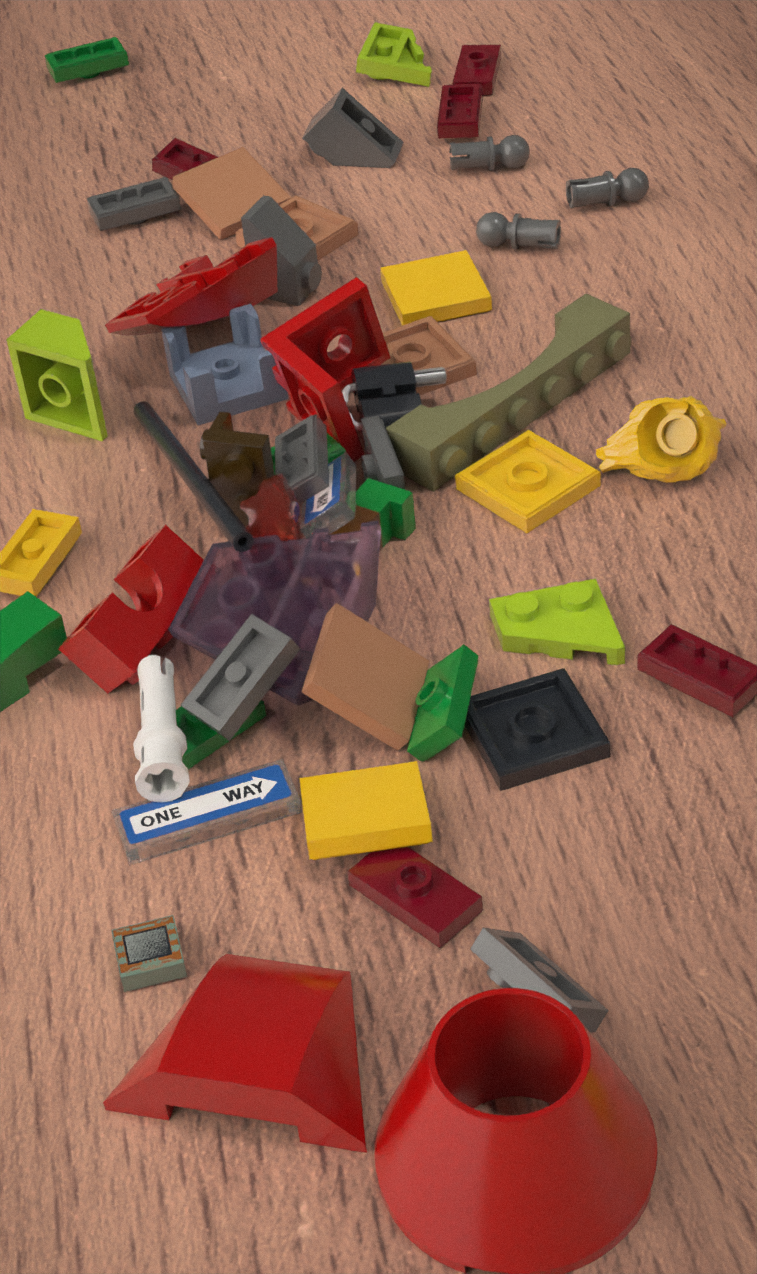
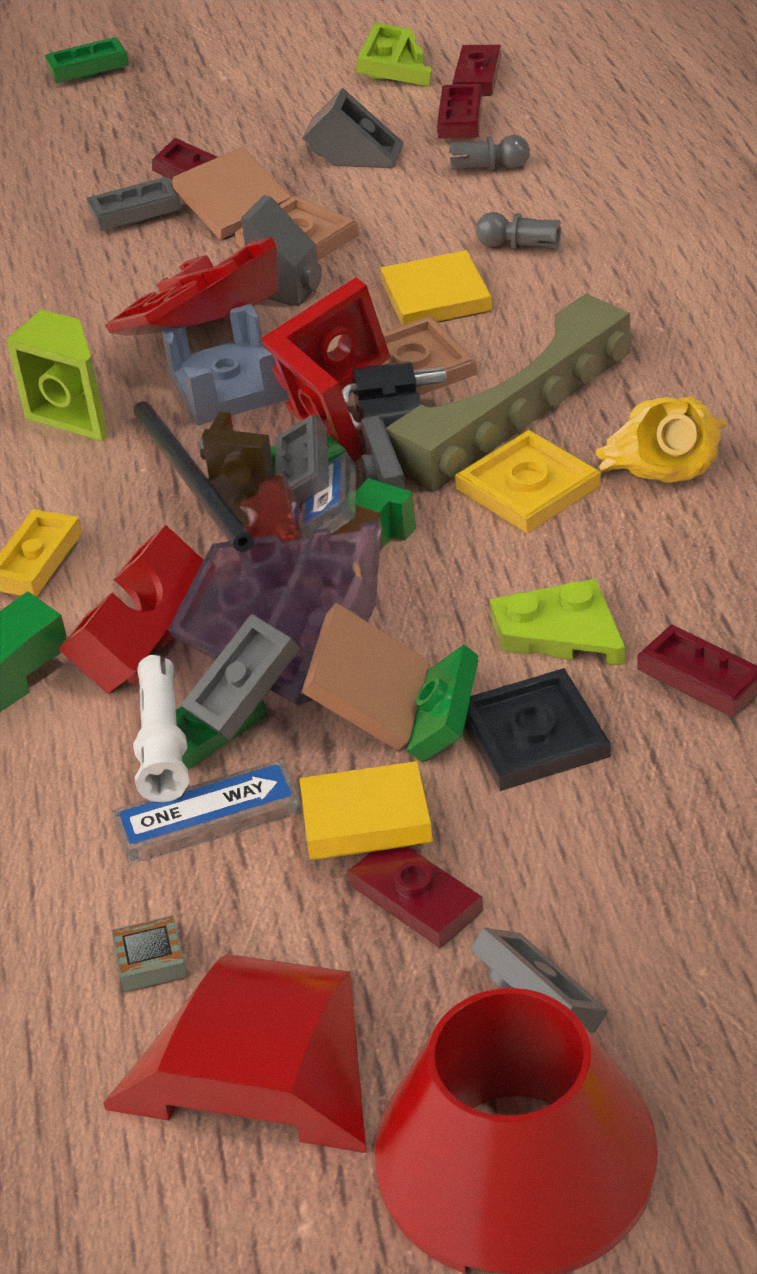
dark grey pin [566,167,649,209] -> none

